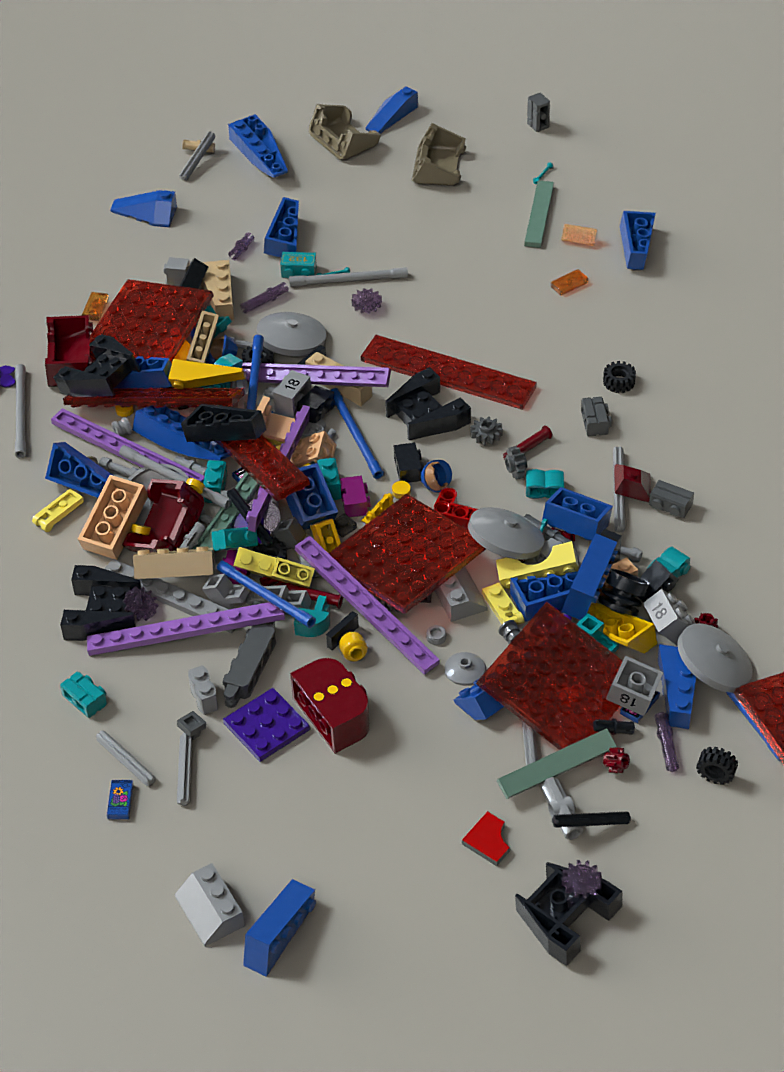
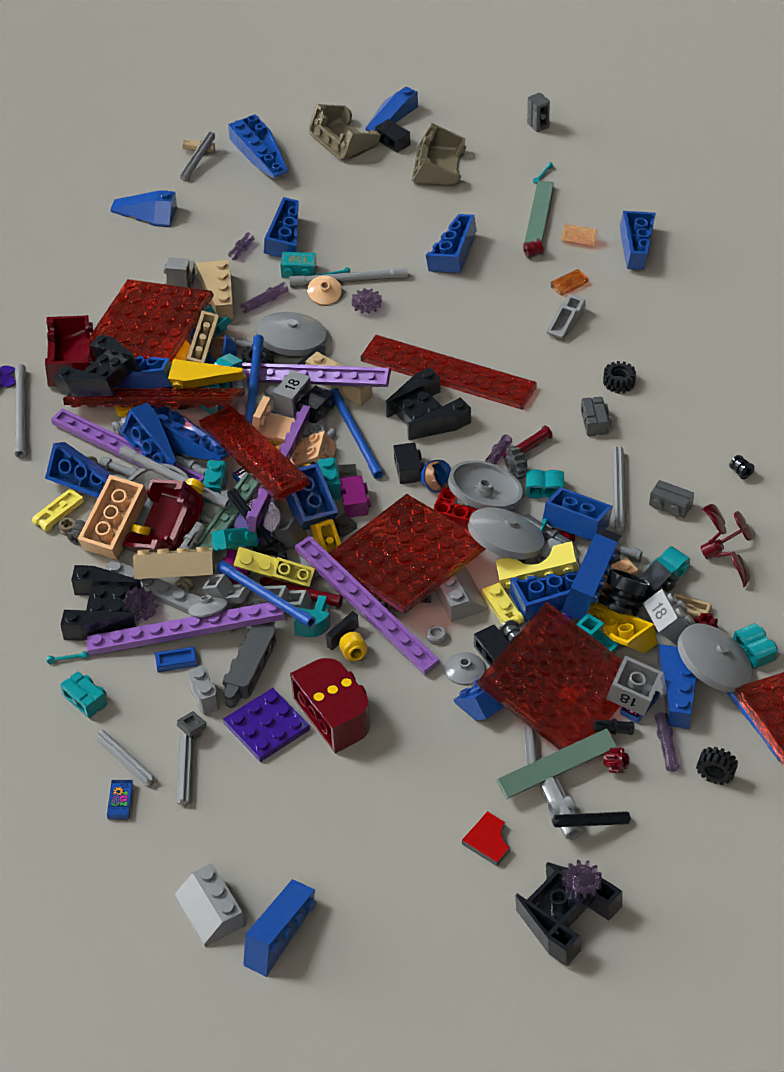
clear orange plate [82,292,109,321] -> none
black tile [179,258,209,296] -> none
black wedge [181,404,267,442] -> none
yellow hinge [361,493,395,529] -> none
yellow tile [392,481,411,499] -> none
dark grey gear [471,416,503,445] -> none
dark red slope [614,464,651,503] -> none
none -> teal hinge [46,651,89,664]
none -> dark tan bush [58,517,75,536]
none -> dark grey bush [67,520,86,545]
none -> blue wedge [120,403,177,466]
none -> blue tile [155,646,197,672]
none -> dark tan bush [175,576,195,592]
none -> light grey dish [188,595,227,617]
none -> light nougat dish [308,276,342,305]
none -> clear smoke plate [337,464,357,478]
none -> black brick [375,119,411,153]
none -> blue wedge [425,214,477,273]
none -> light grey dish [448,460,523,511]
none -> black brick [474,624,517,672]
none -> clear purple pin [485,434,512,465]
none -> dark red bush [523,238,544,258]
none -> light grey slope [547,294,586,339]
none -> tan tile [674,593,712,619]
none -> dark red plant [700,504,754,587]
none -> black bush [729,455,755,479]
none -> teal brick [733,623,778,668]

